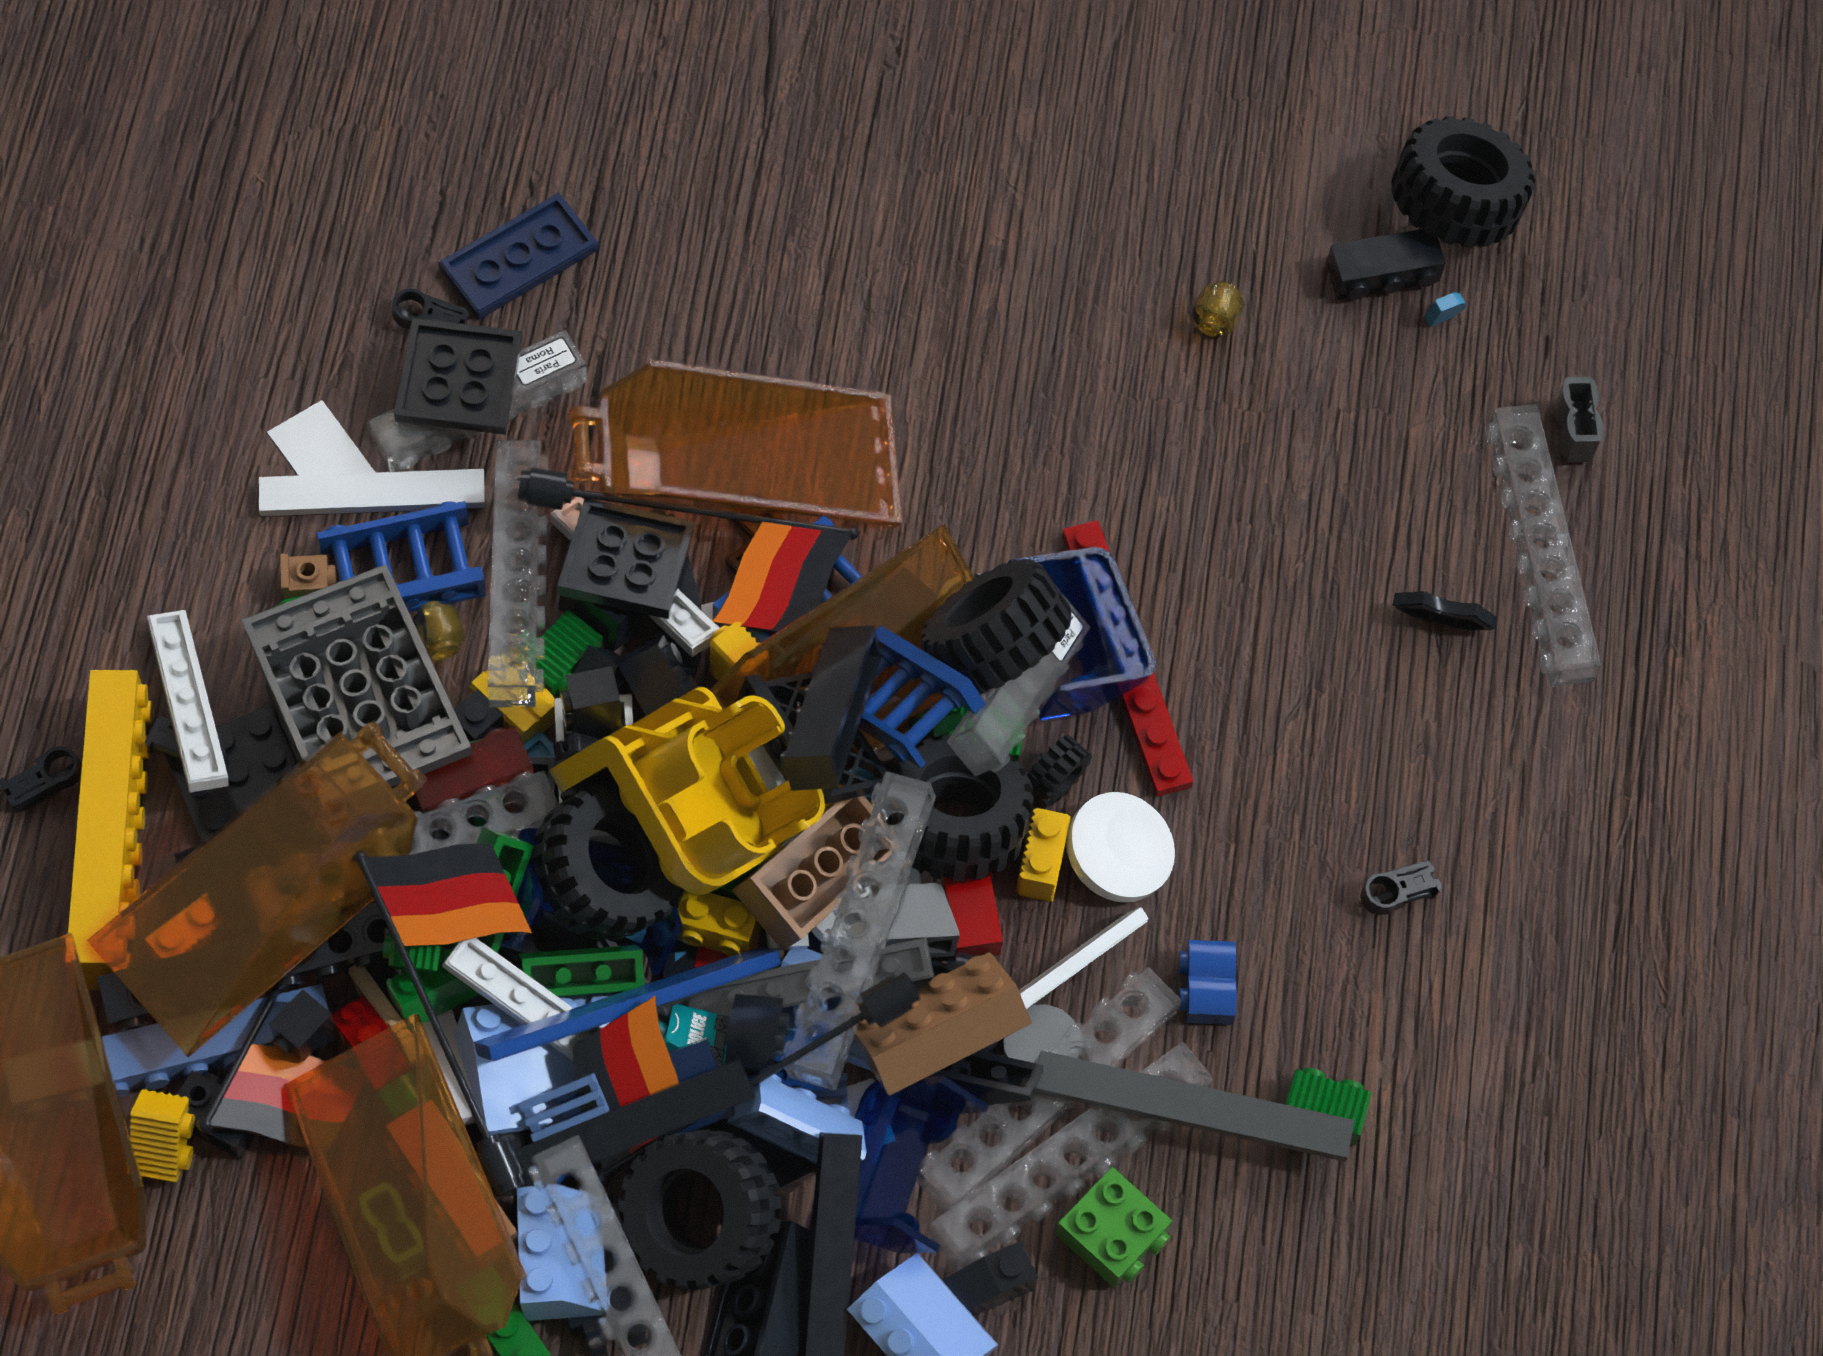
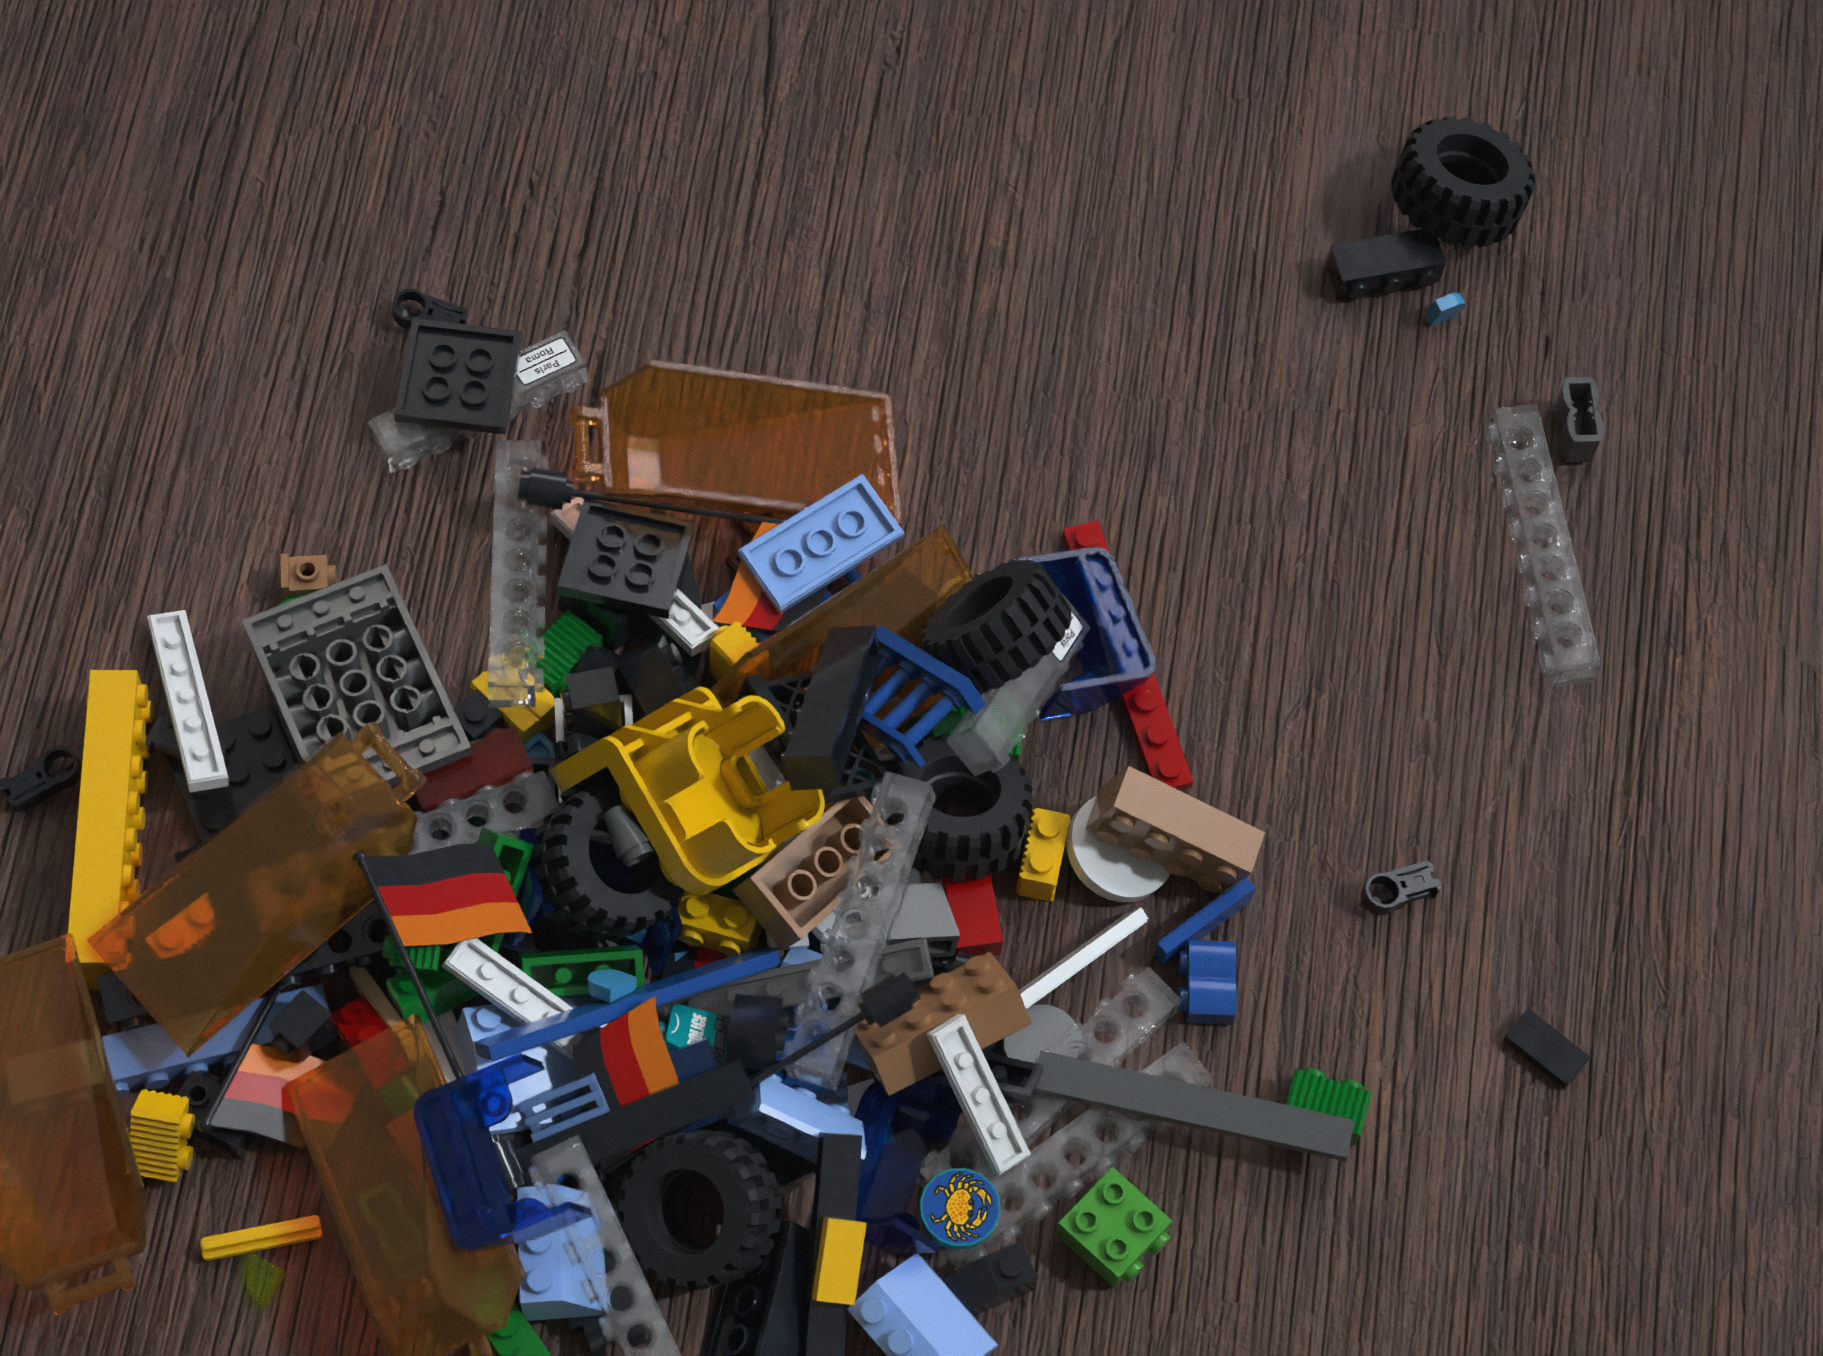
white tile [259,469,485,516] -> none
white sticker [267,400,376,476] -> none
blue fence [317,501,487,613] -> none
clear yellow head [412,601,465,660] -> none
dark blue tile [438,193,599,320] -> none
black tyre [1027,734,1092,807] -> none
clear yellow head [1192,281,1245,336] -> none
black tile [1392,591,1497,631] -> none
none -> yellow axle [200,1215,323,1261]
none -> clear neon green tile [245,1252,287,1310]
none -> clear blue windscreen [413,1053,593,1251]
none -> dark azure tile [587,969,636,1003]
none -> dark grey cone [602,804,654,867]
none -> light blue tile [737,474,905,615]
none -> yellow tile [812,1217,867,1305]
none -> tile [919,1168,1001,1250]
none -> white tile [926,1014,1031,1175]
none -> medium nougat brick [1085,766,1265,893]
none -> blue tile [1154,878,1256,968]
none -> black tile [1503,1008,1591,1089]

